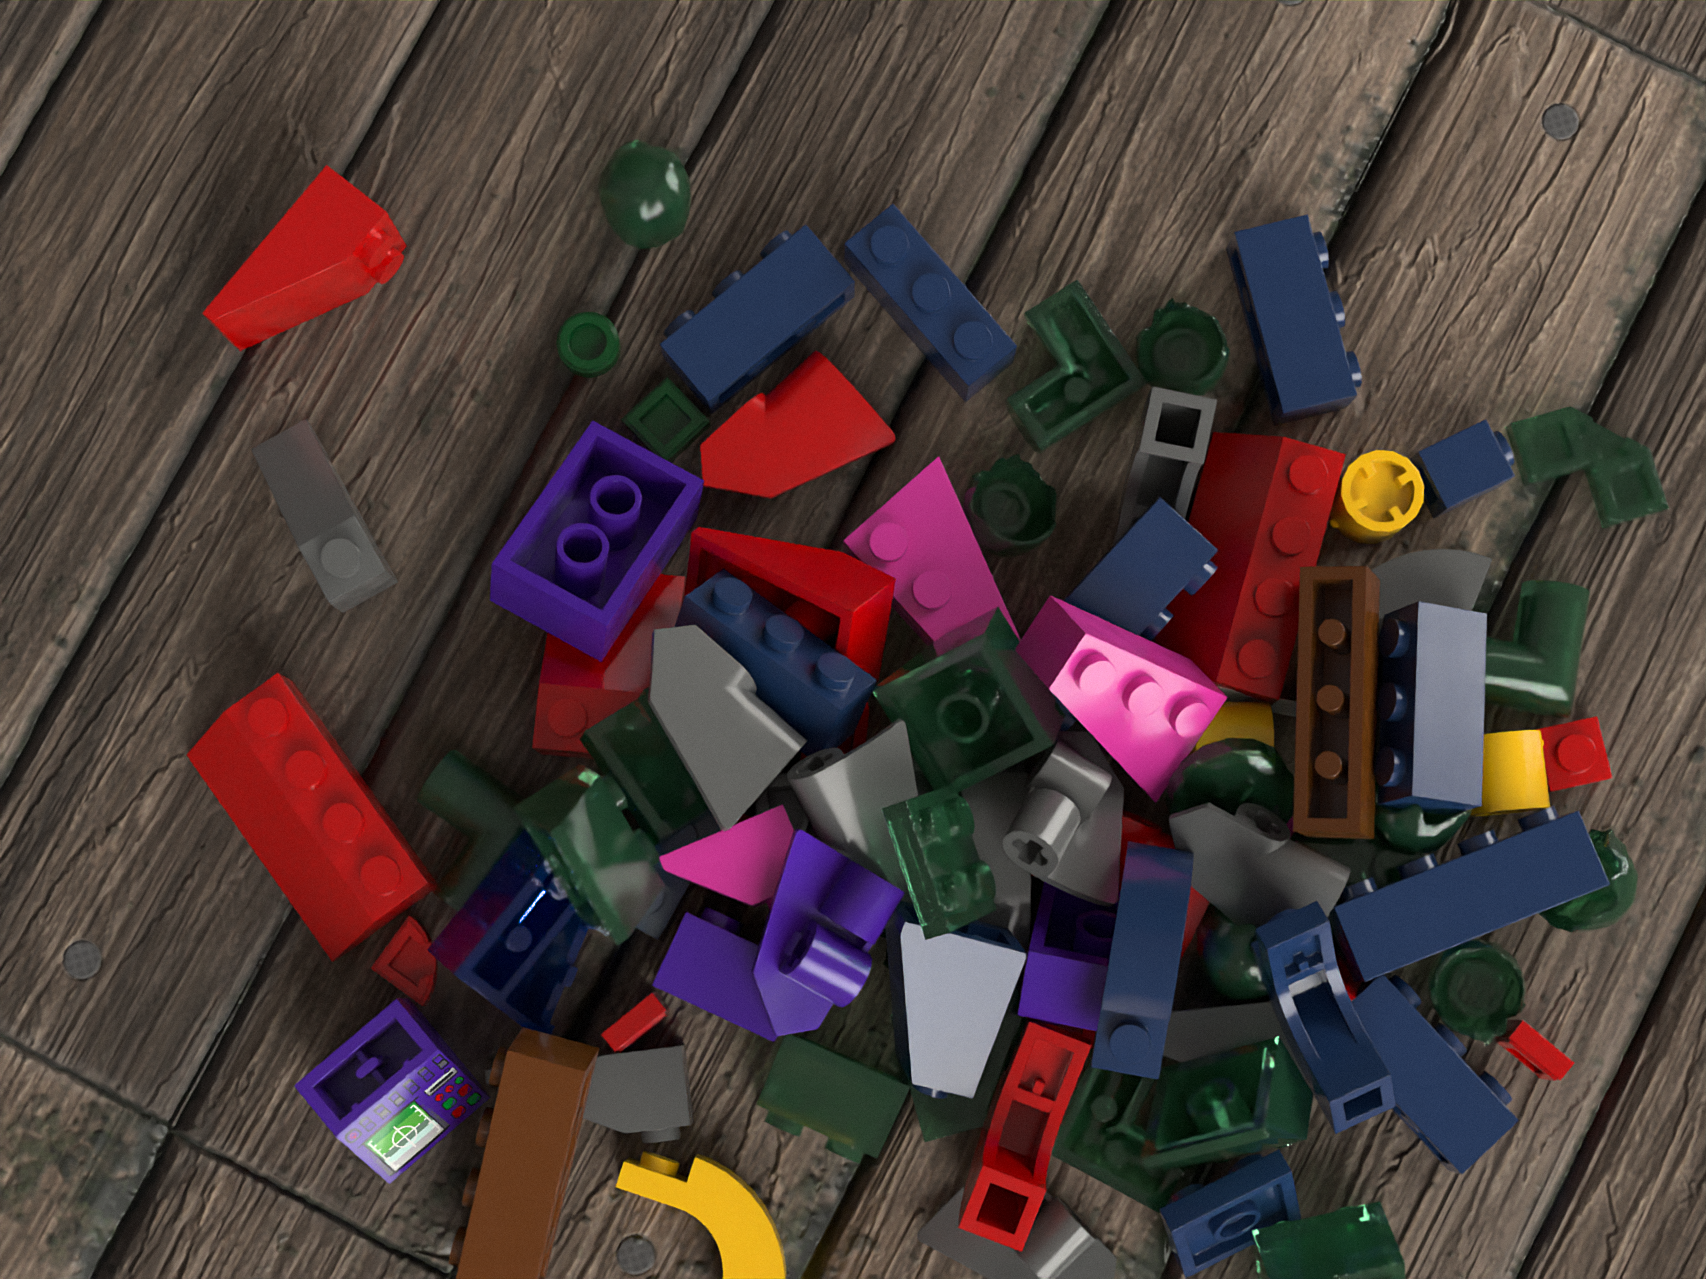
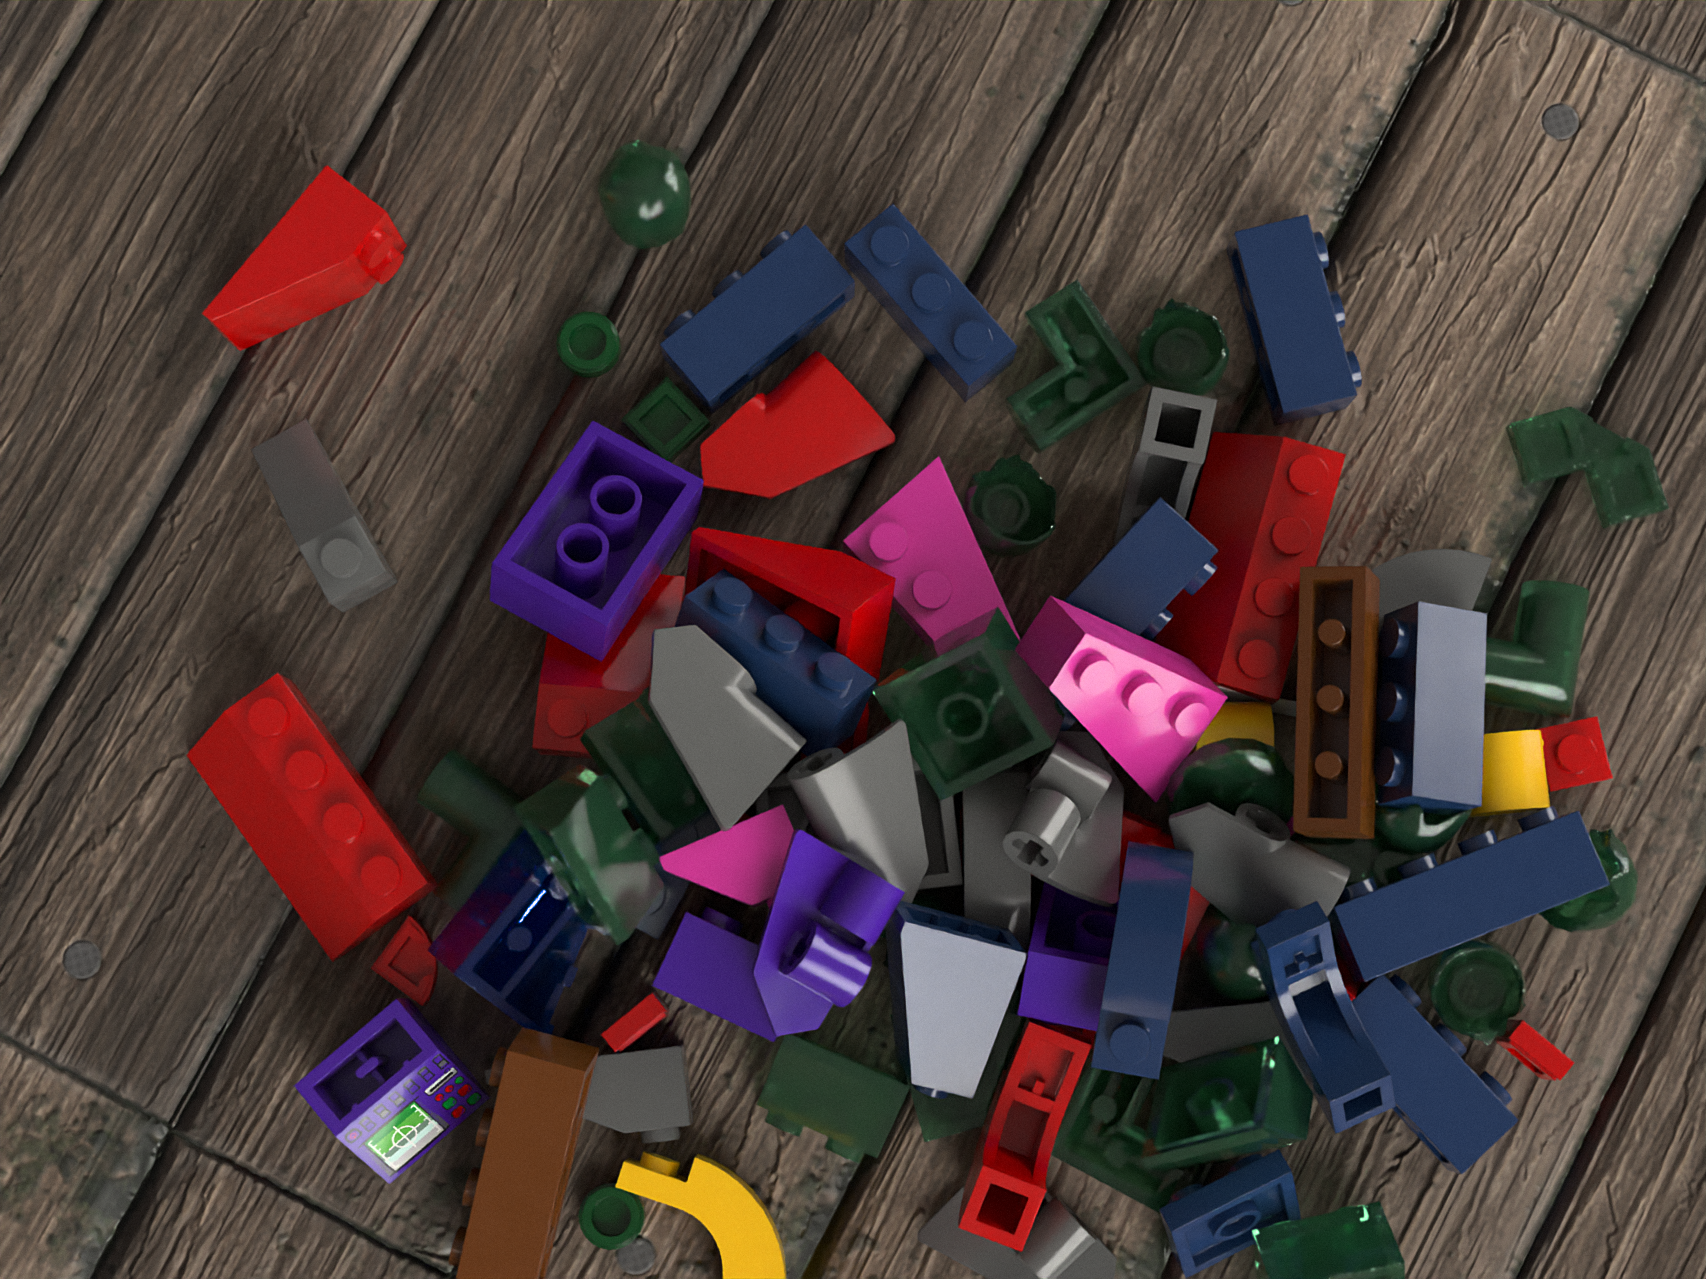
clear green plate [882,784,997,940] -> none
yellow piece [1330,450,1424,544] -> none
dark blue brick [1409,419,1515,519] -> none
none -> dark green tile [579,1182,646,1250]

